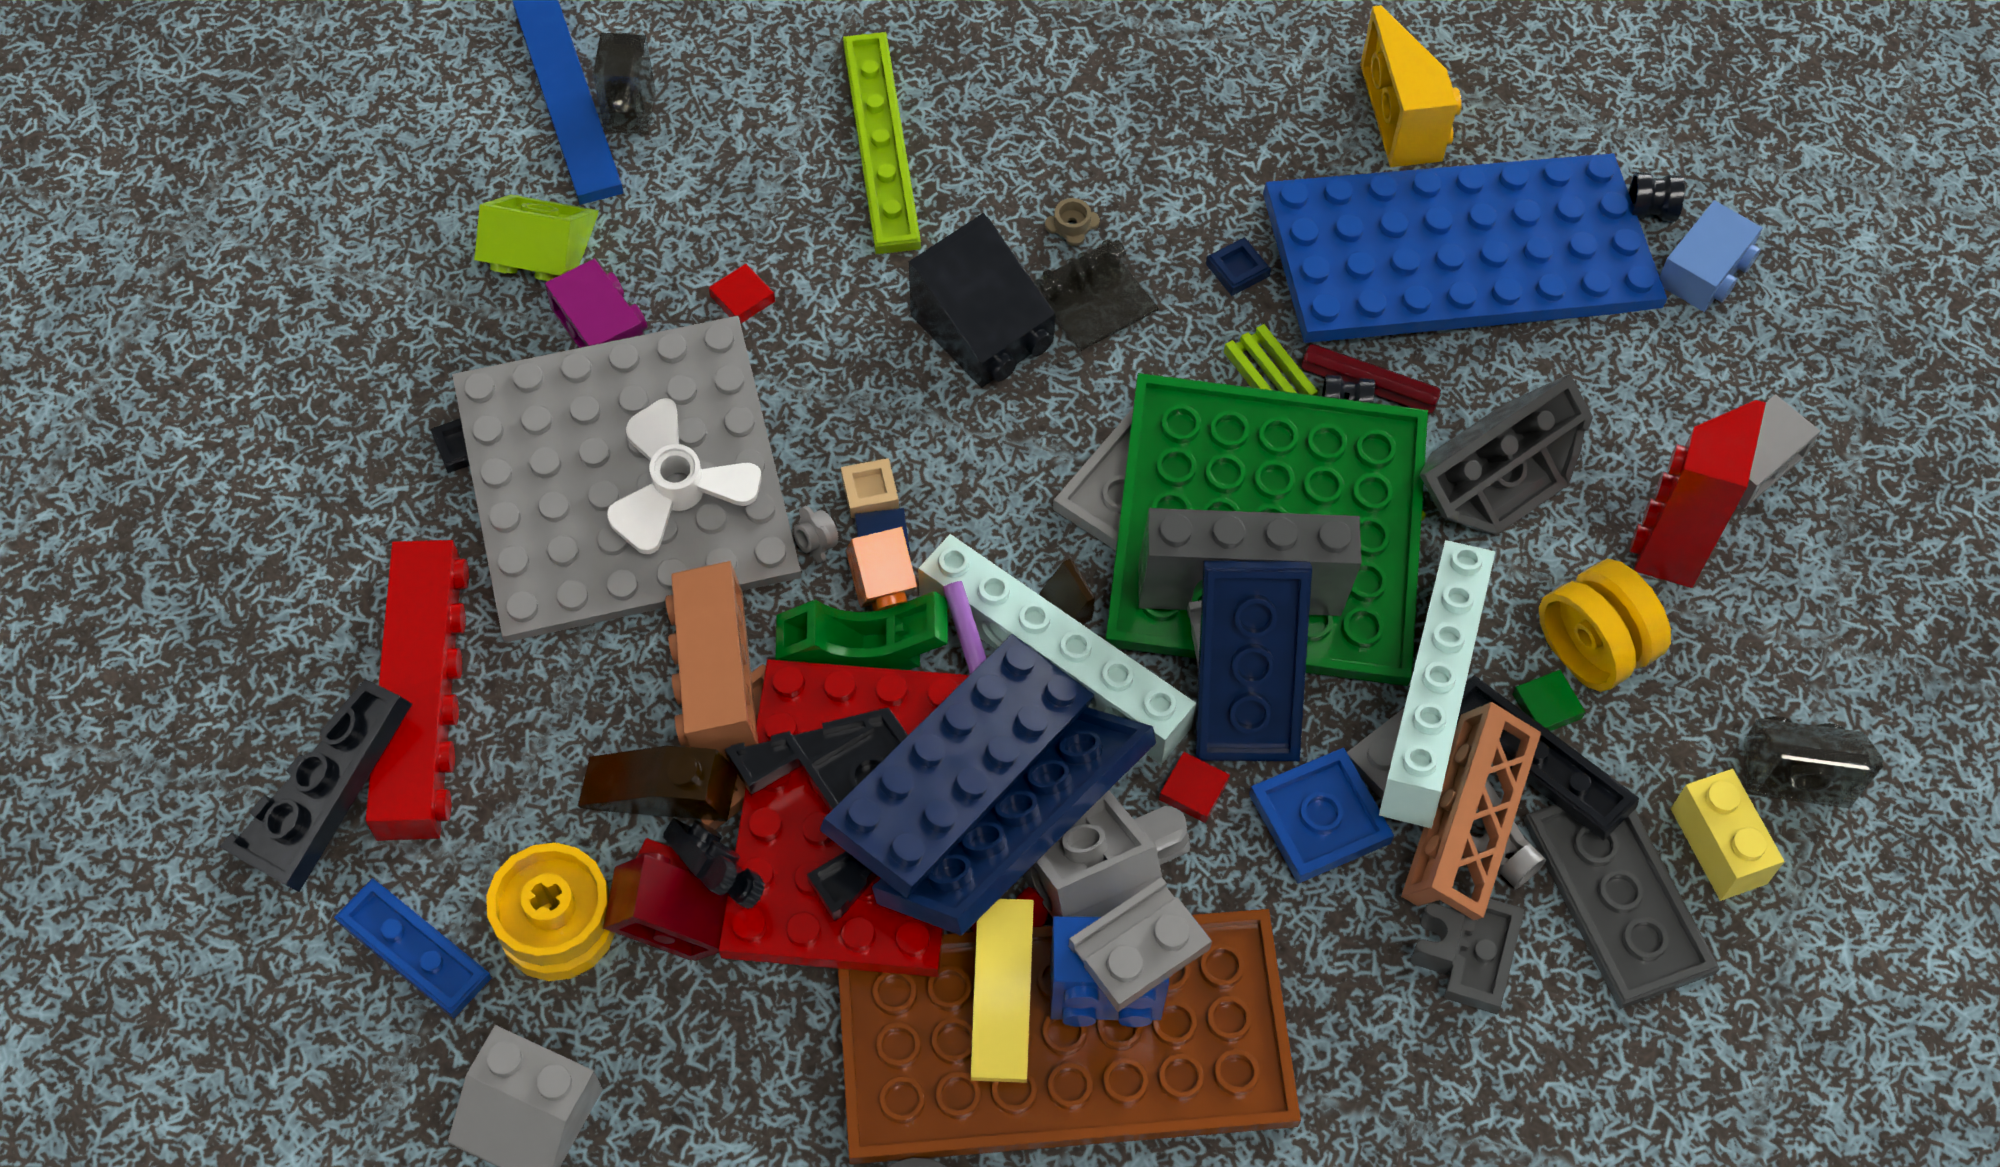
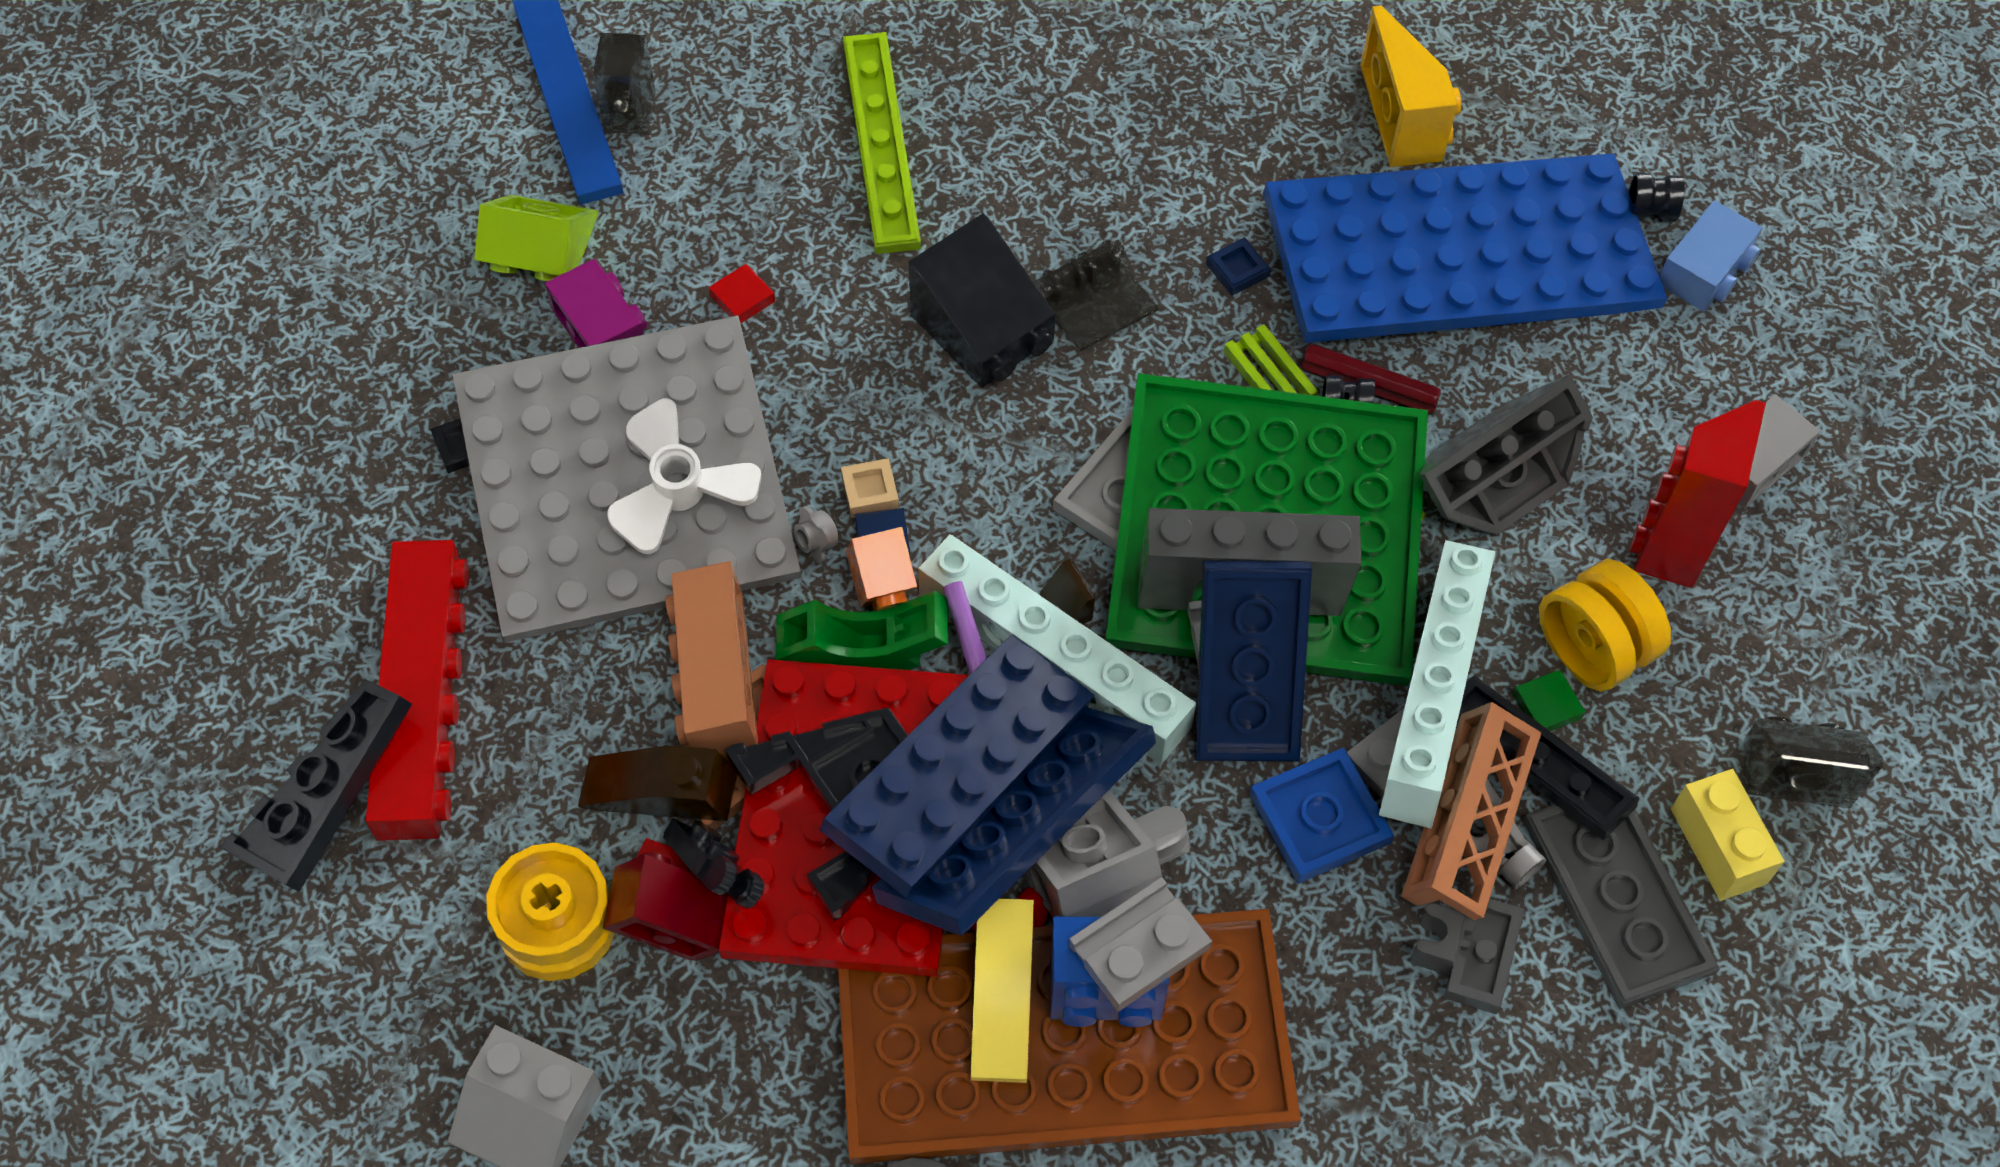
blue tile [334,878,492,1019] -> none
dark tan plate [1045,198,1100,246] -> none
red tile [1159,752,1230,823] -> none

